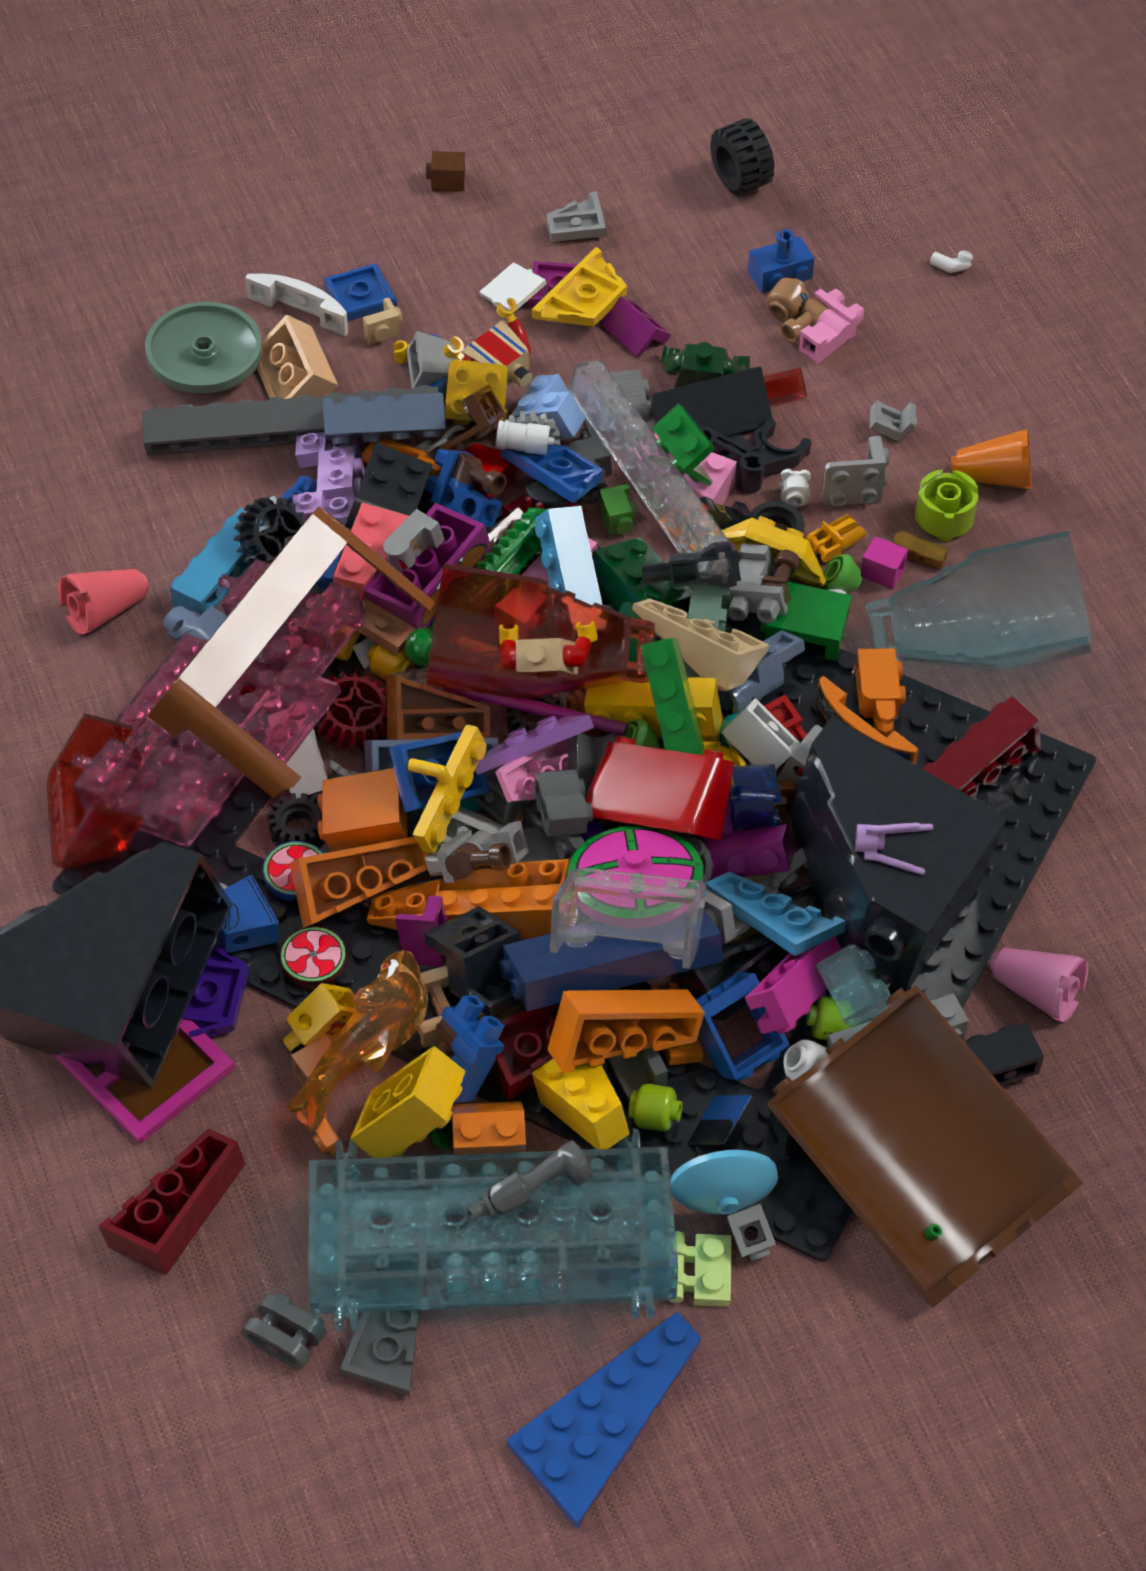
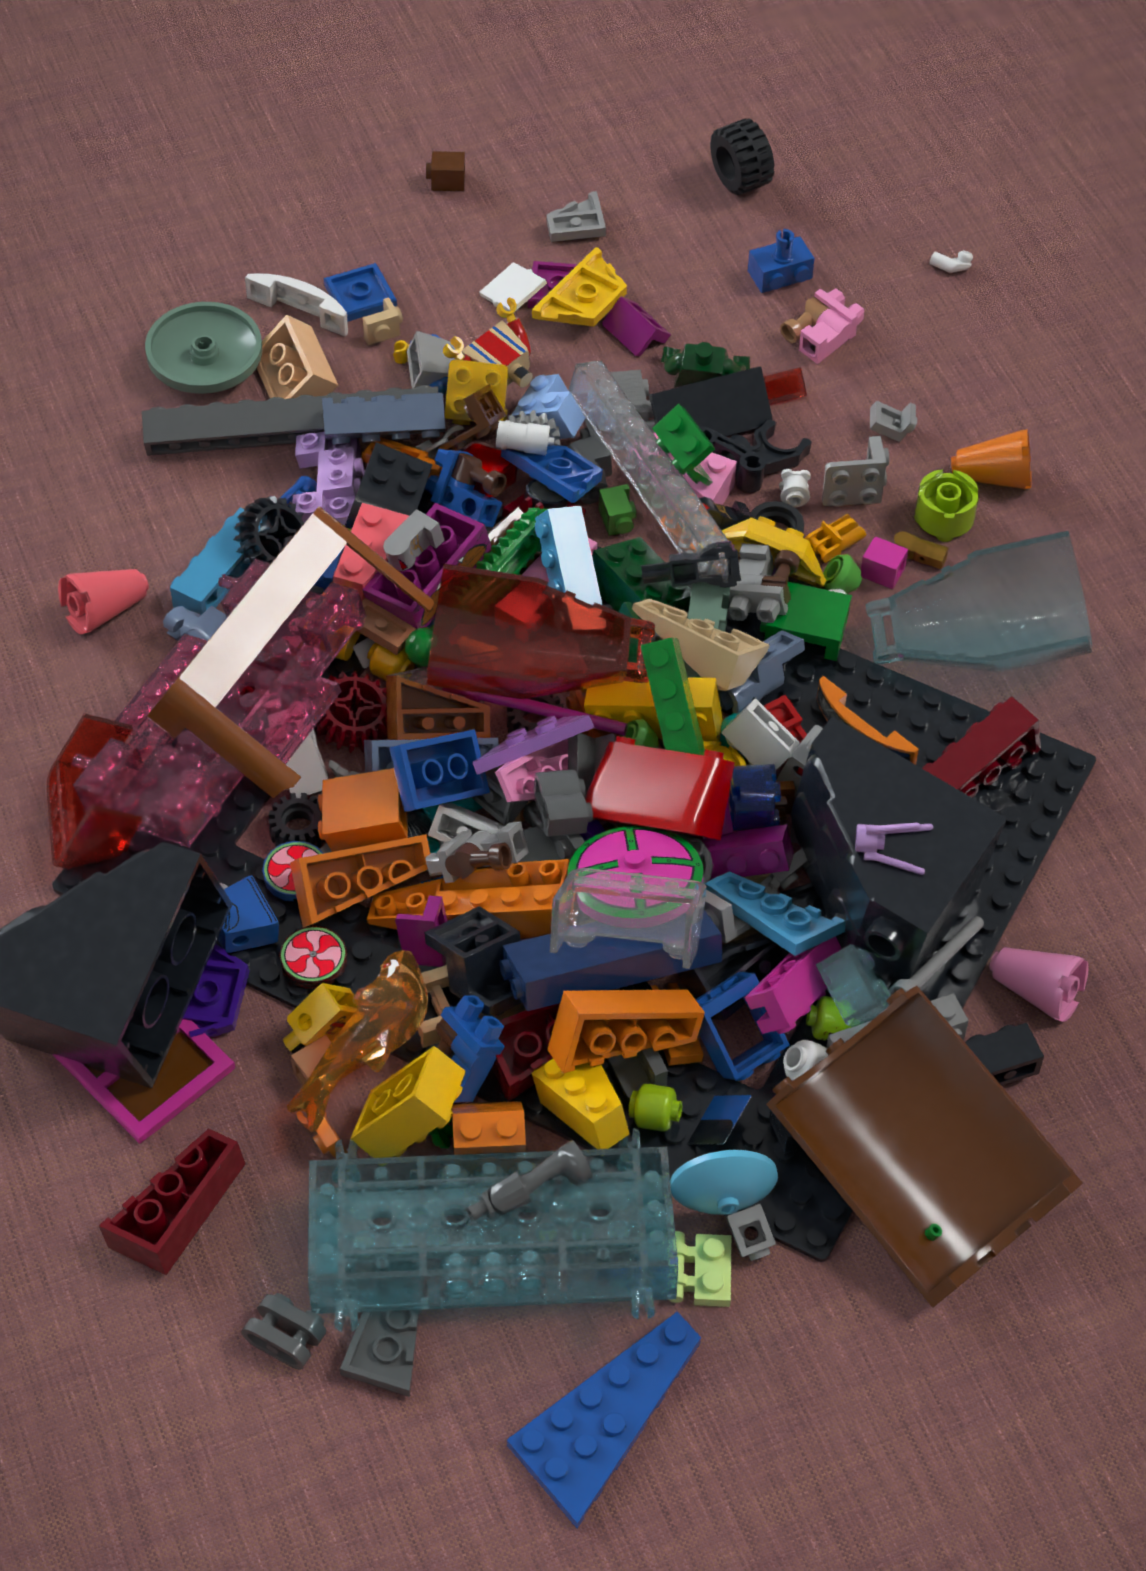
yellow plate [408,725,487,854] -> none
torso [499,621,598,678] -> none
medium nougat head [767,278,809,320] -> none
orange hinge [855,648,906,736] -> none
none -> light grey piece [888,916,984,998]

